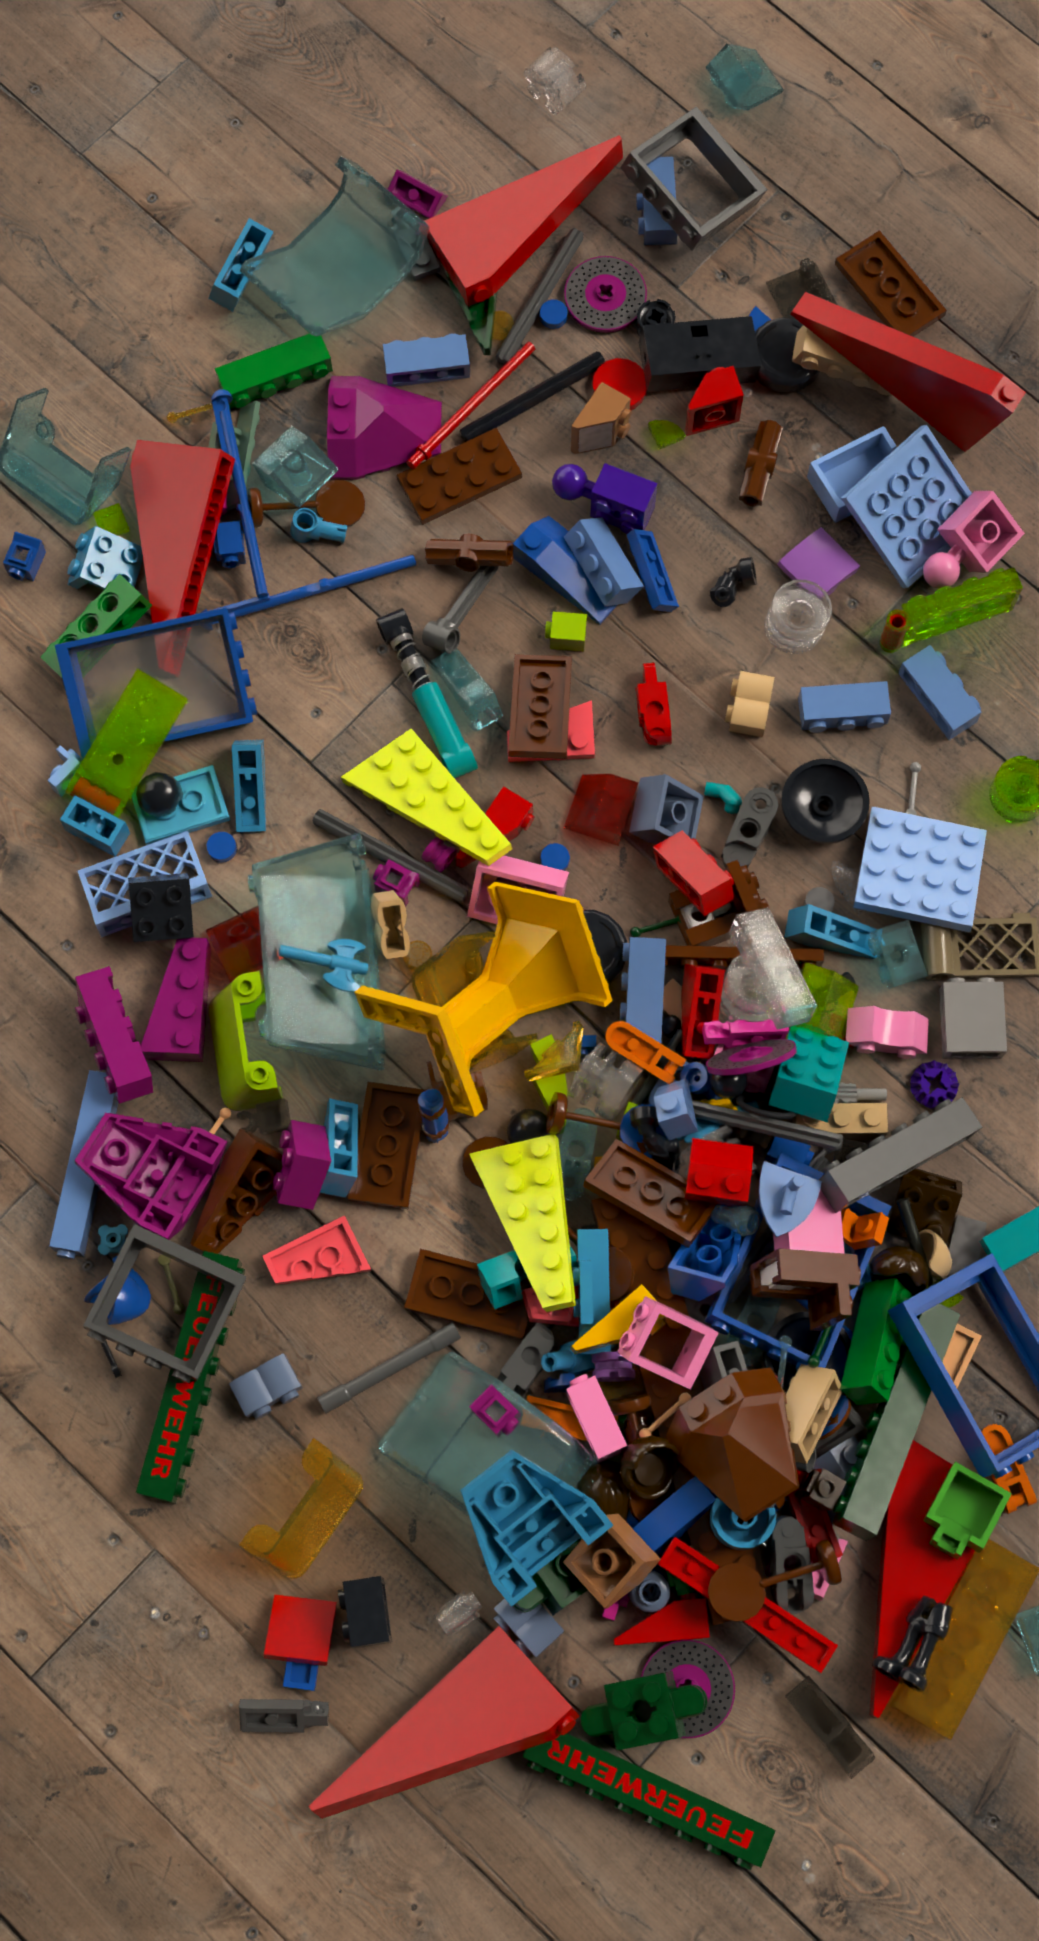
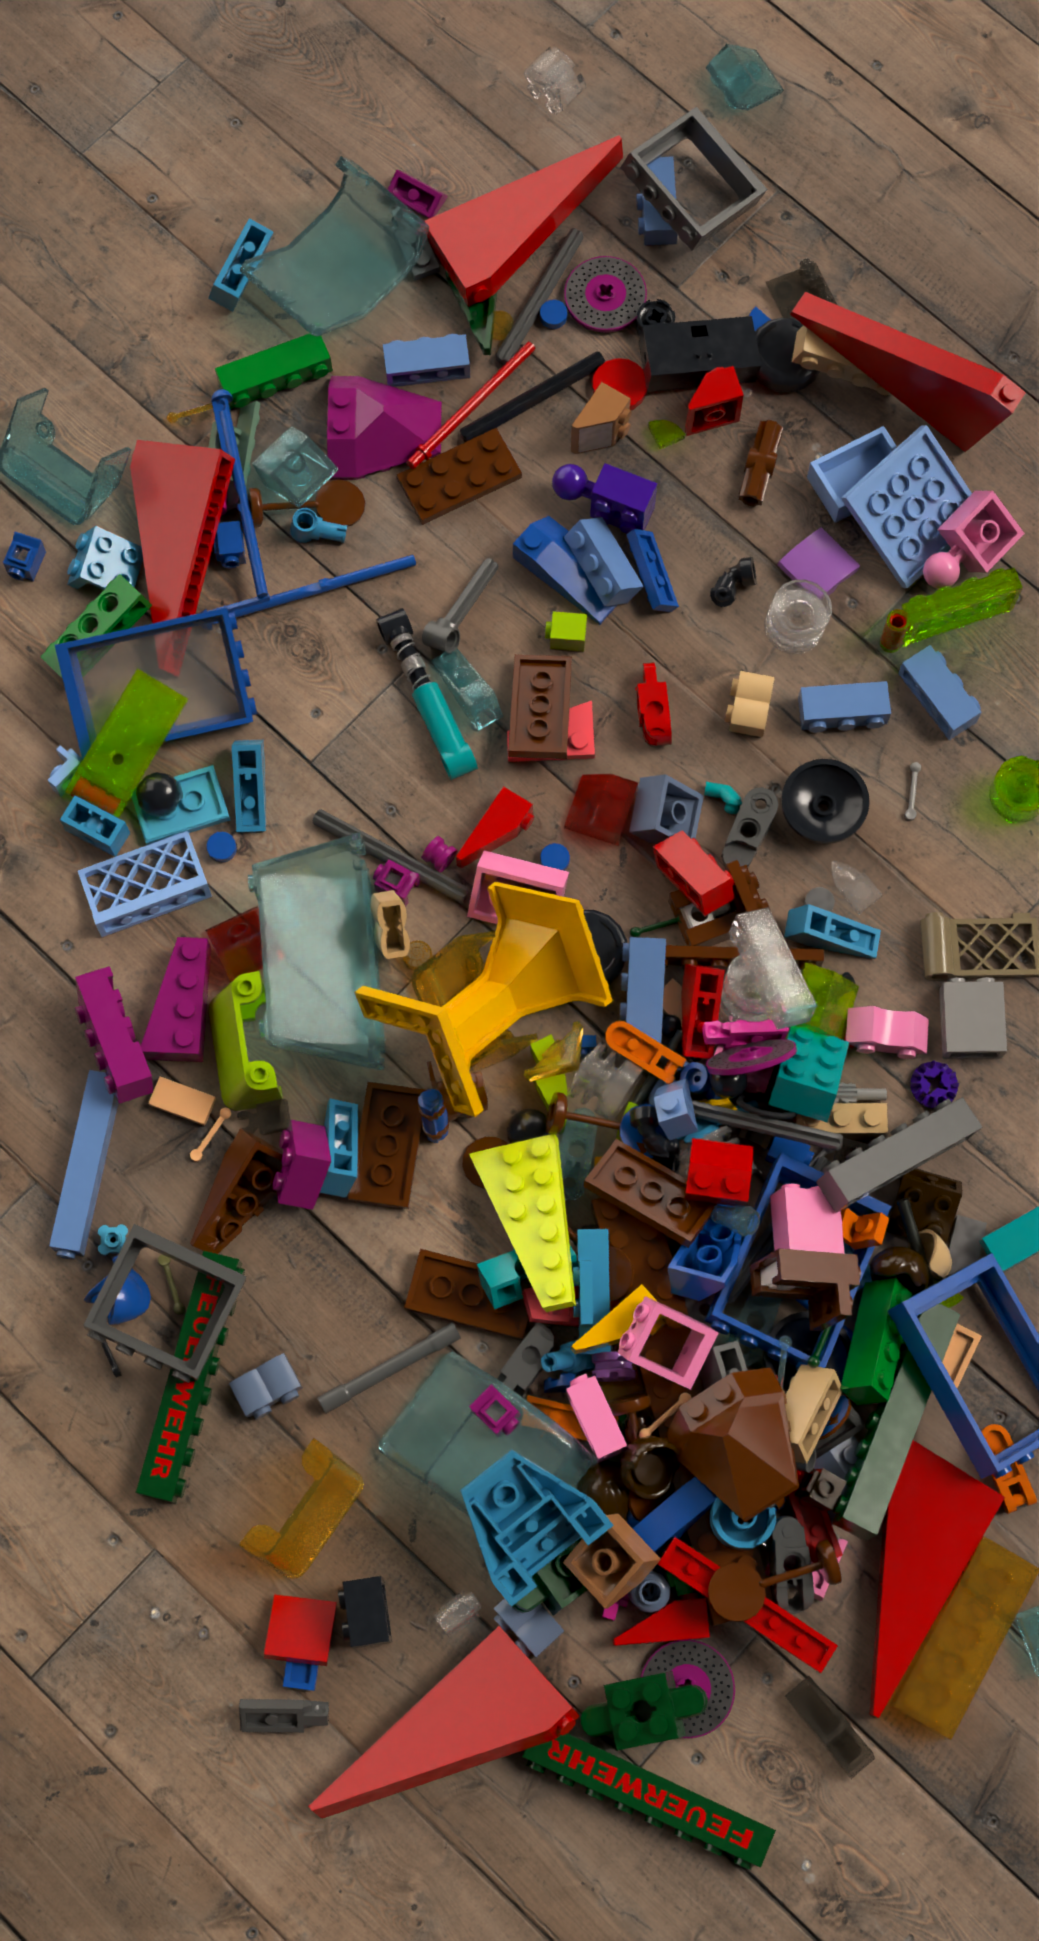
magenta wedge [75,1112,227,1240] -> none
clear neon green tile [92,503,130,536] -> none
black brick [128,873,194,942] -> none
coral wing [262,1215,372,1285] -> none
dark azure piece [278,939,368,992] -> none
neon yellow wing [341,729,512,866] -> none
reddish brown piece [425,533,514,572] -> none
medium blue shield [758,1161,822,1237] -> none
reddish brown plate [835,230,947,337] -> none
light blue plate [853,806,987,932] -> none
clear light blue brick [868,920,928,989] -> none
black piece [872,1595,953,1692] -> none
bright green piece [923,1462,1012,1560] -> none
none -> light nougat tile [148,1076,216,1126]

